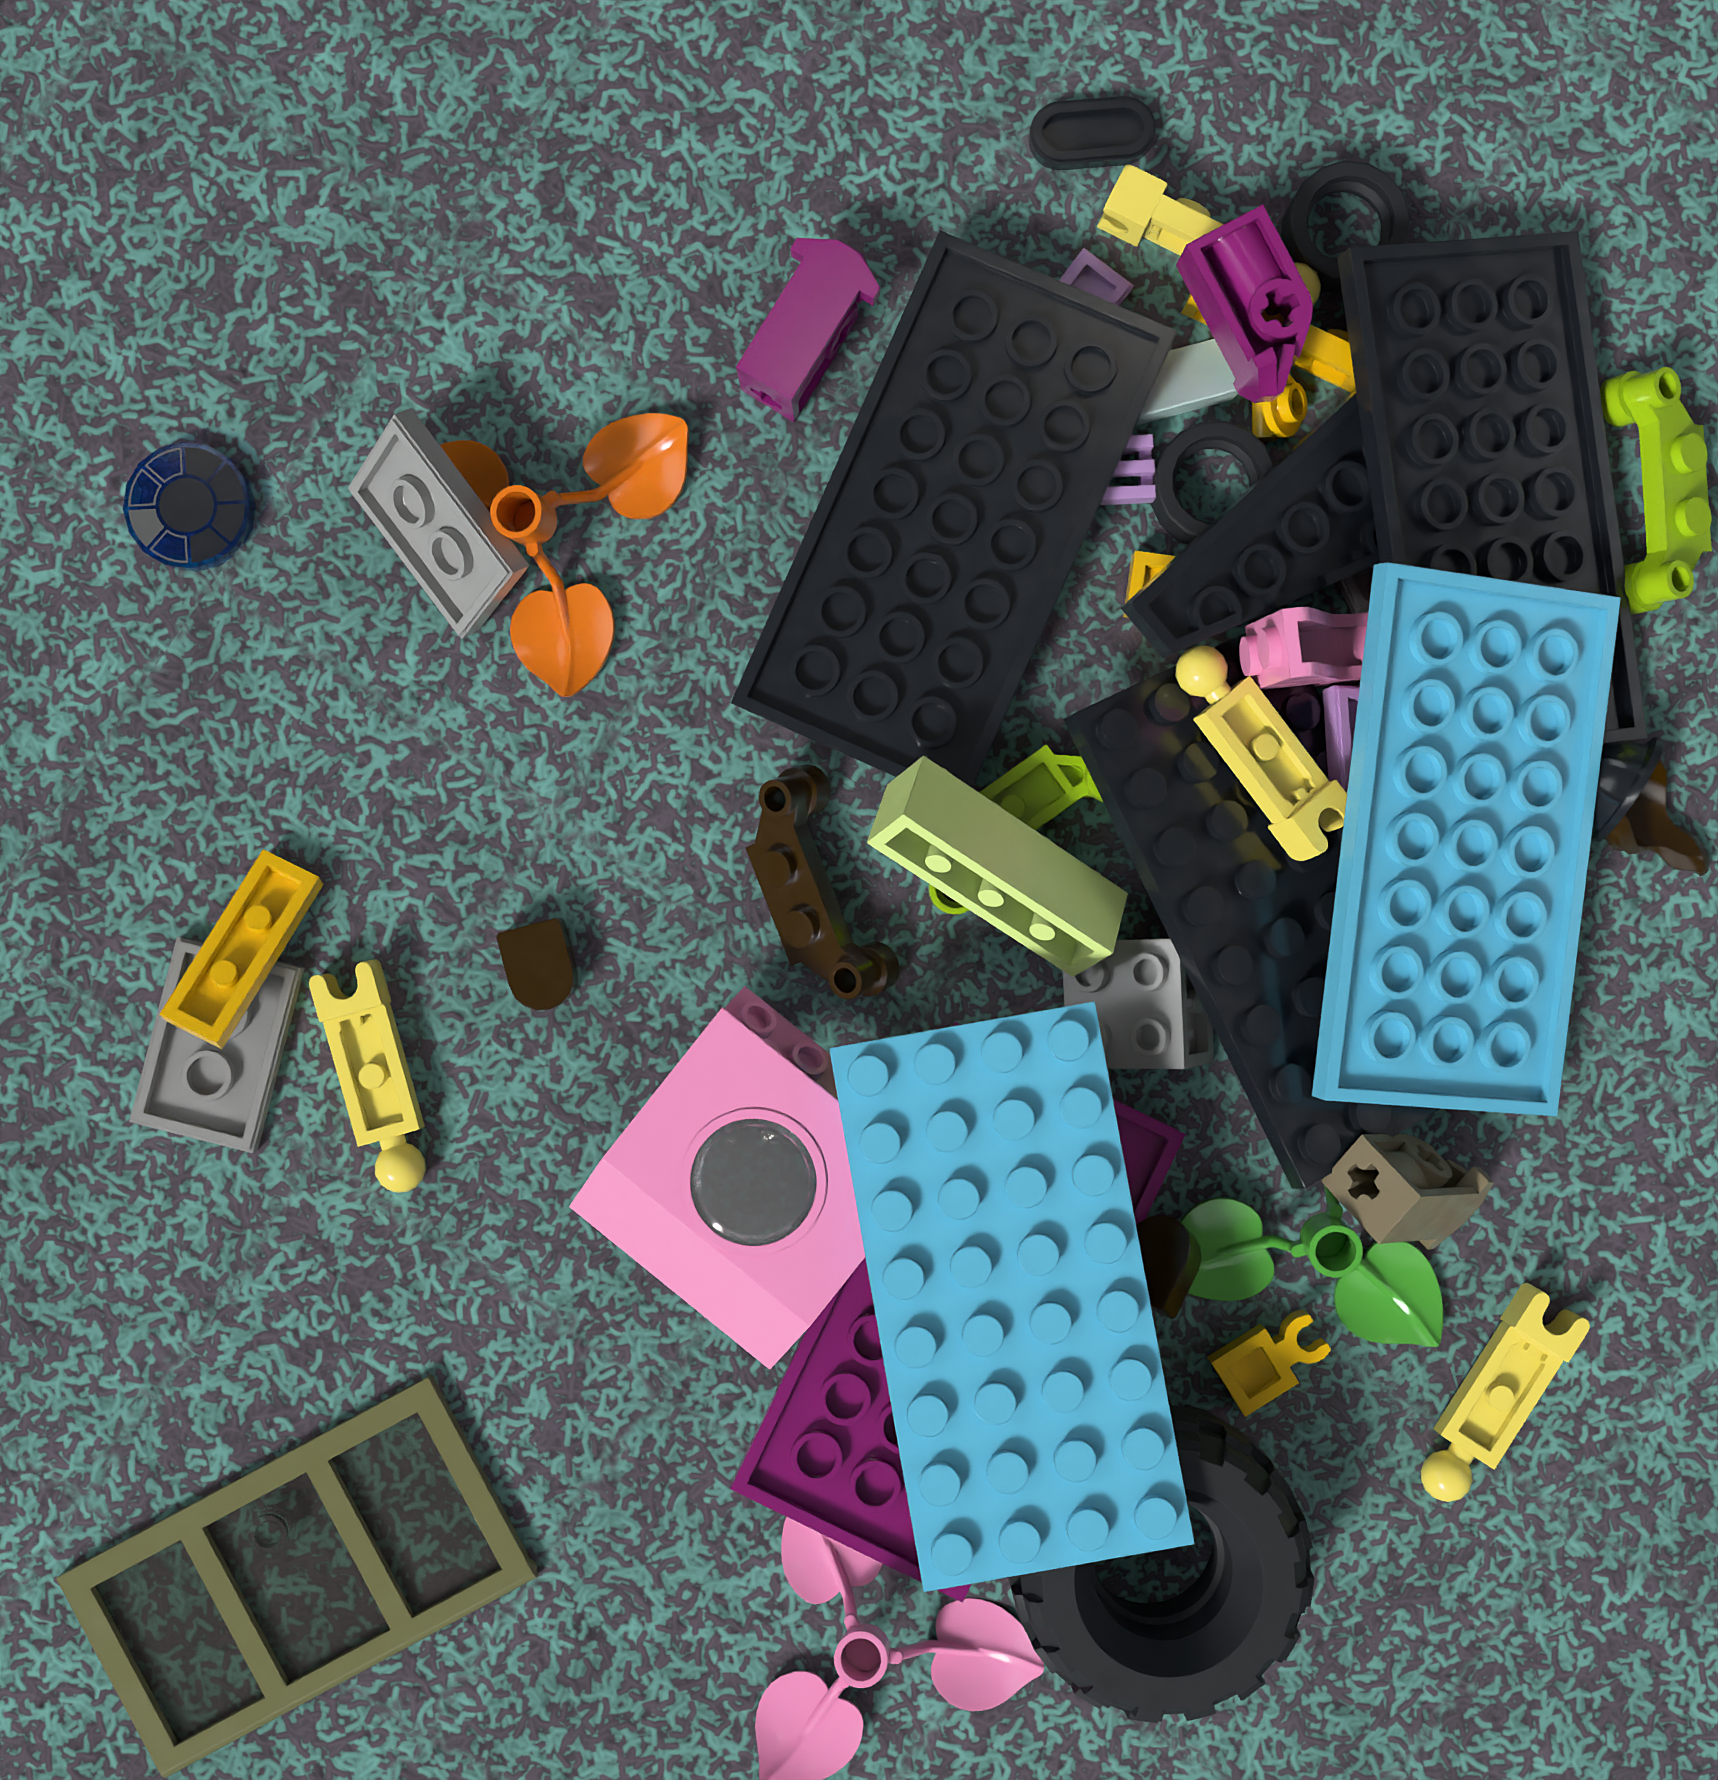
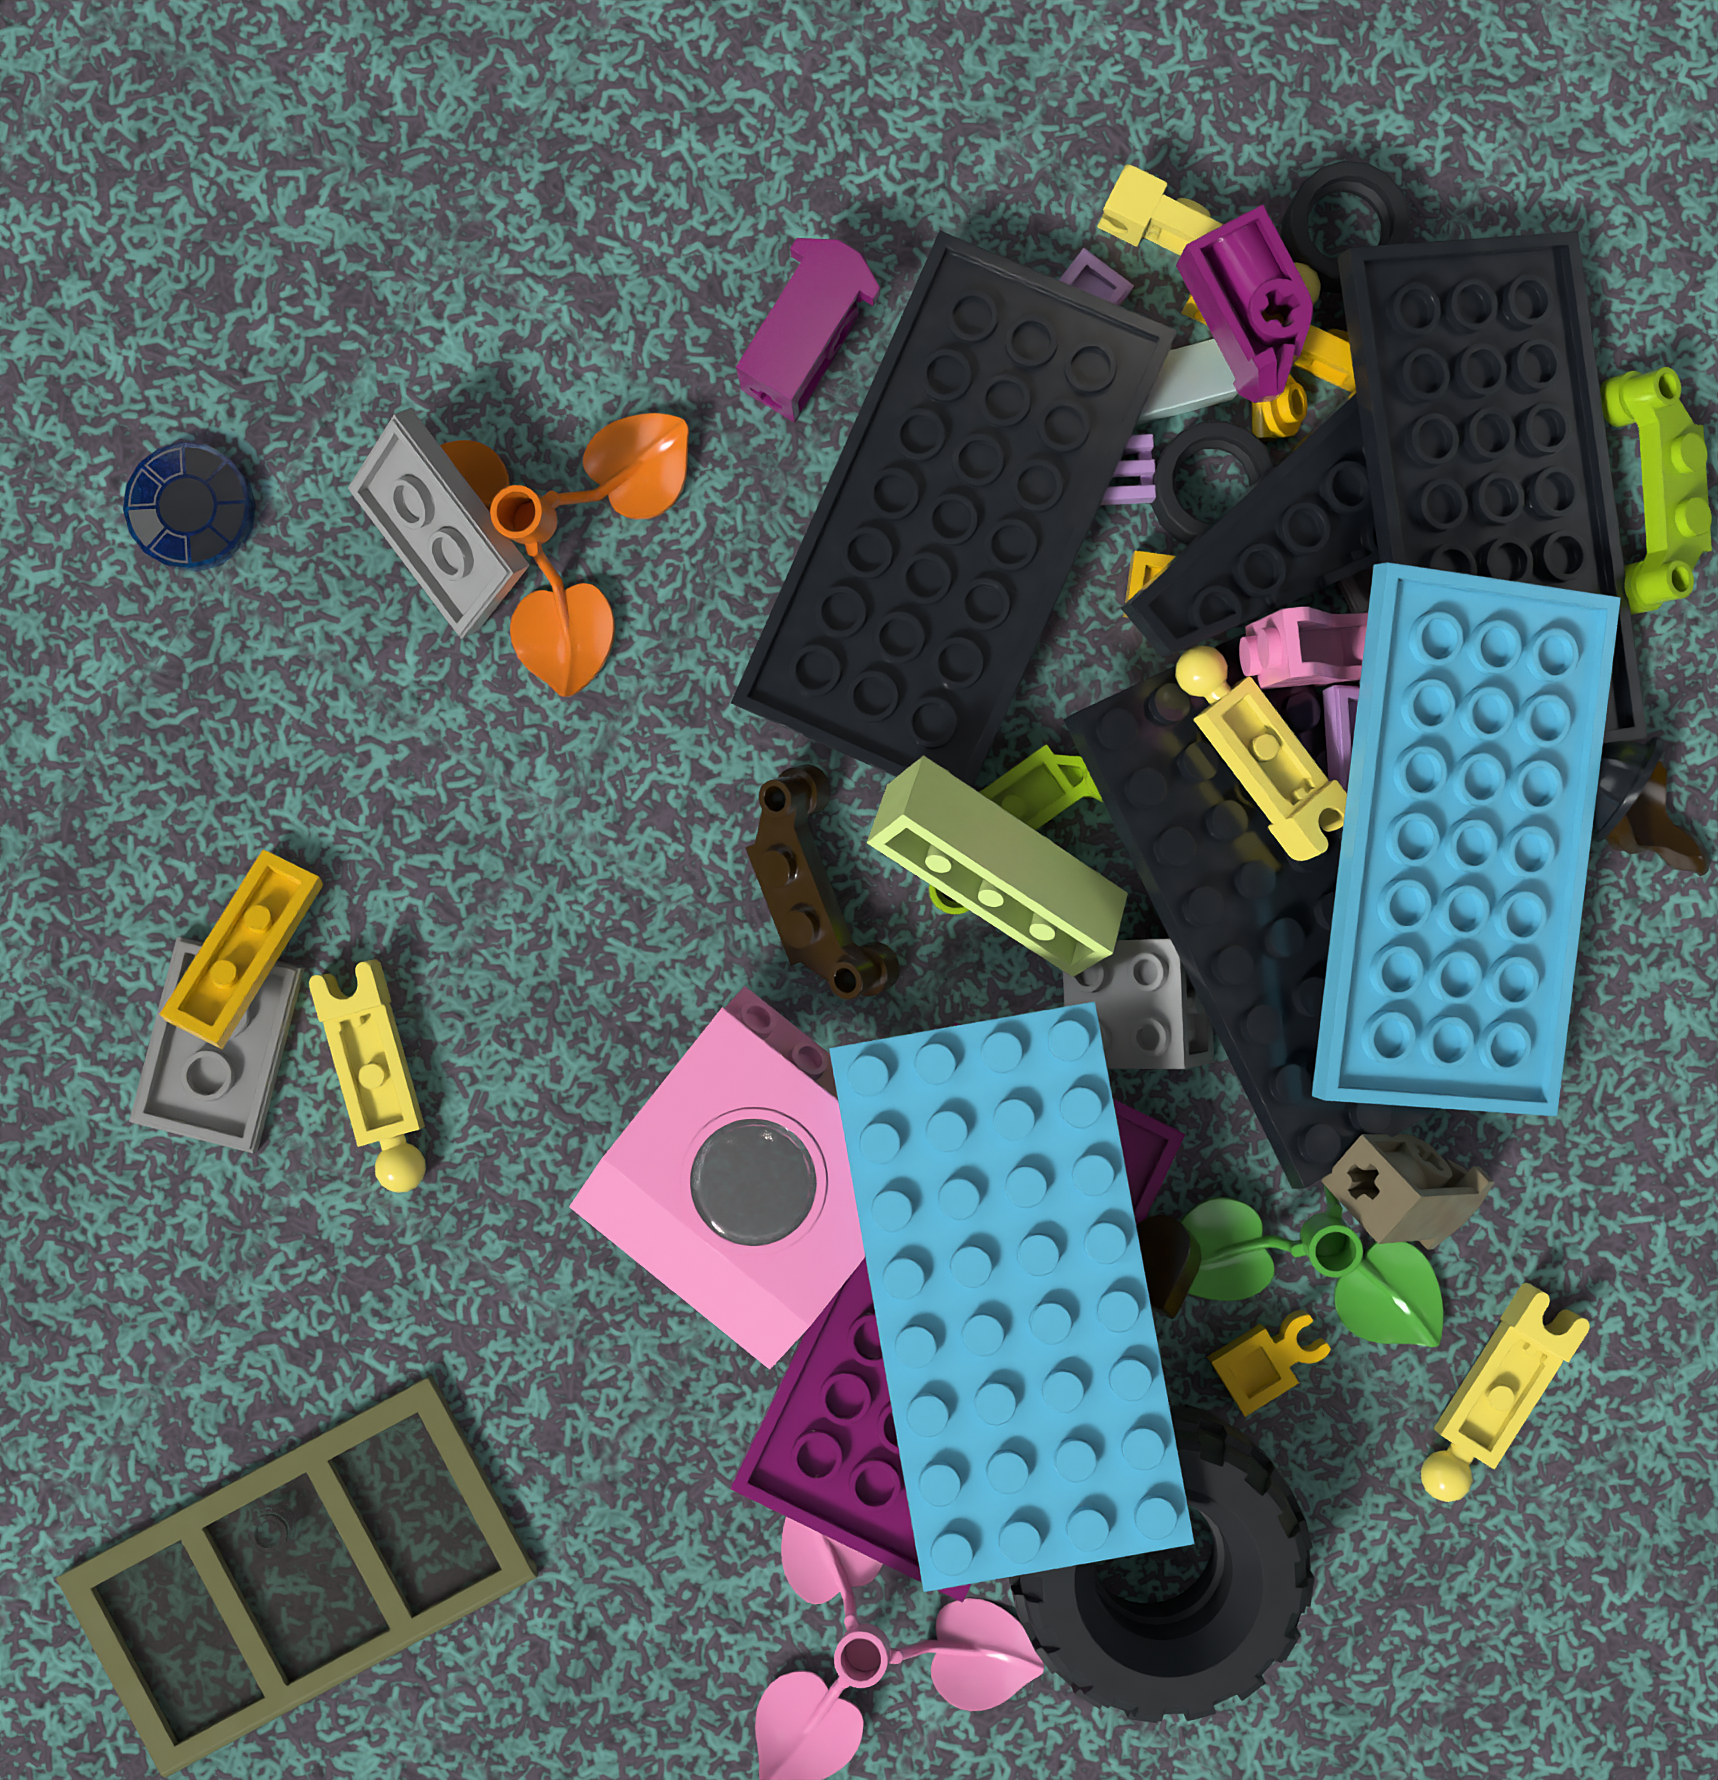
dark brown piece [496,918,578,1010] -> none
black tile [1028,96,1156,170] -> none

